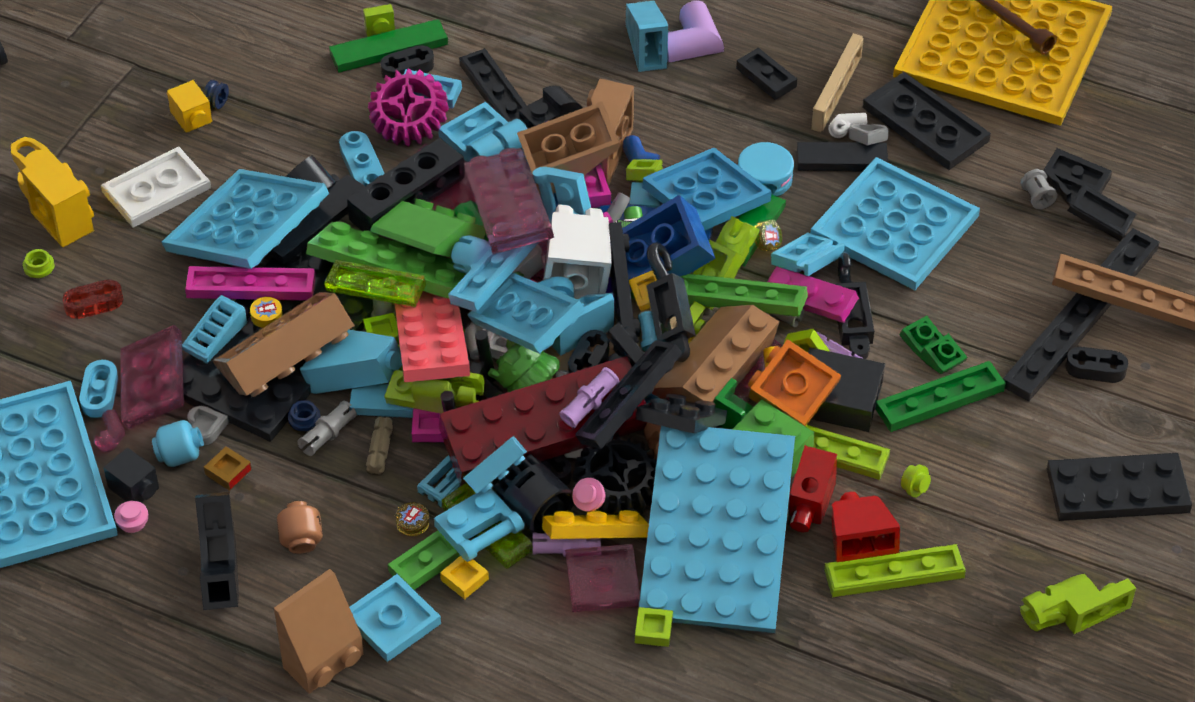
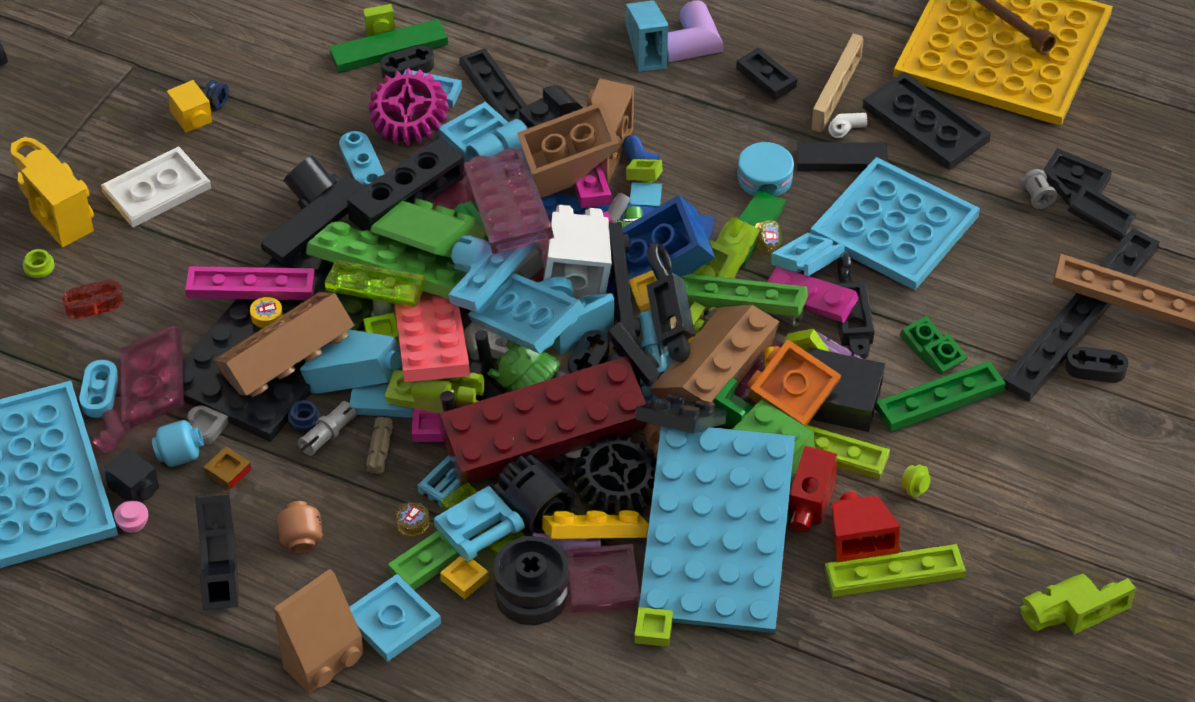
medium azure plate [162,169,329,269] -> none
medium azure slope [181,295,247,363] -> none
medium azure piece [463,436,527,494] -> none
medium azure plate [532,167,591,229] -> none
lavender pin [559,367,620,428] -> none
bright pink plate [572,478,606,512] -> none
black plate [575,340,682,449] -> none
dark azure plate [642,148,772,230] -> none
light grey tile [849,124,888,145] -> none
black plate [1046,453,1192,521] -> none
none -> black wheel [493,536,569,625]

